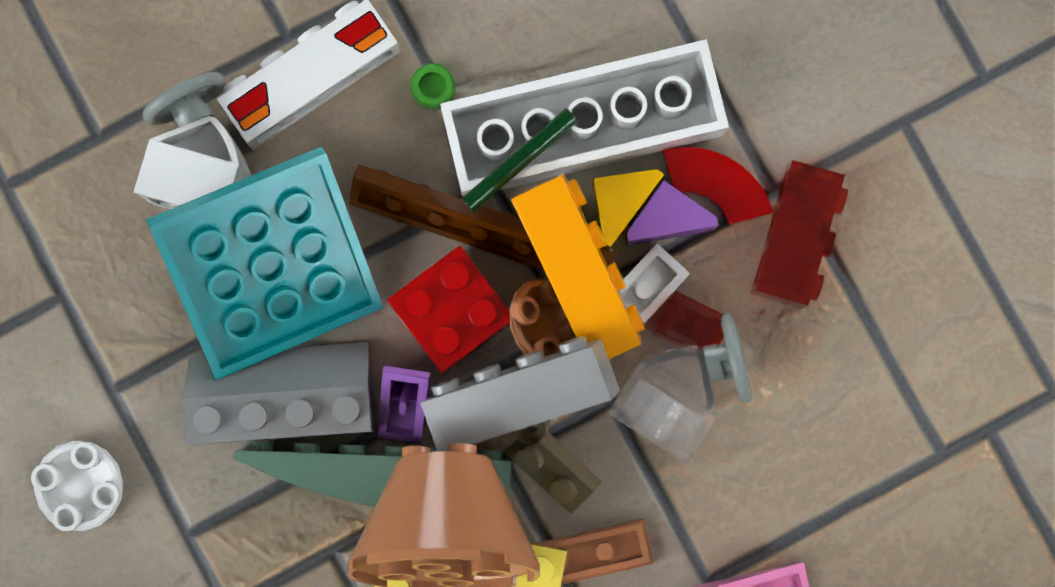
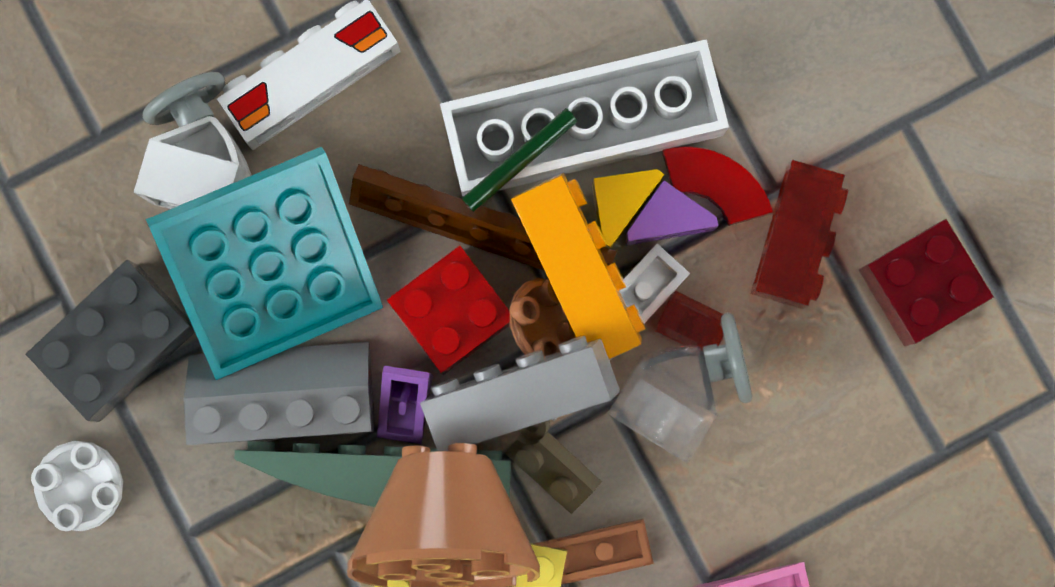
bright green tile [410,64,455,110] -> none
none -> dark grey brick [25,260,195,422]
none -> dark red brick [859,219,994,346]

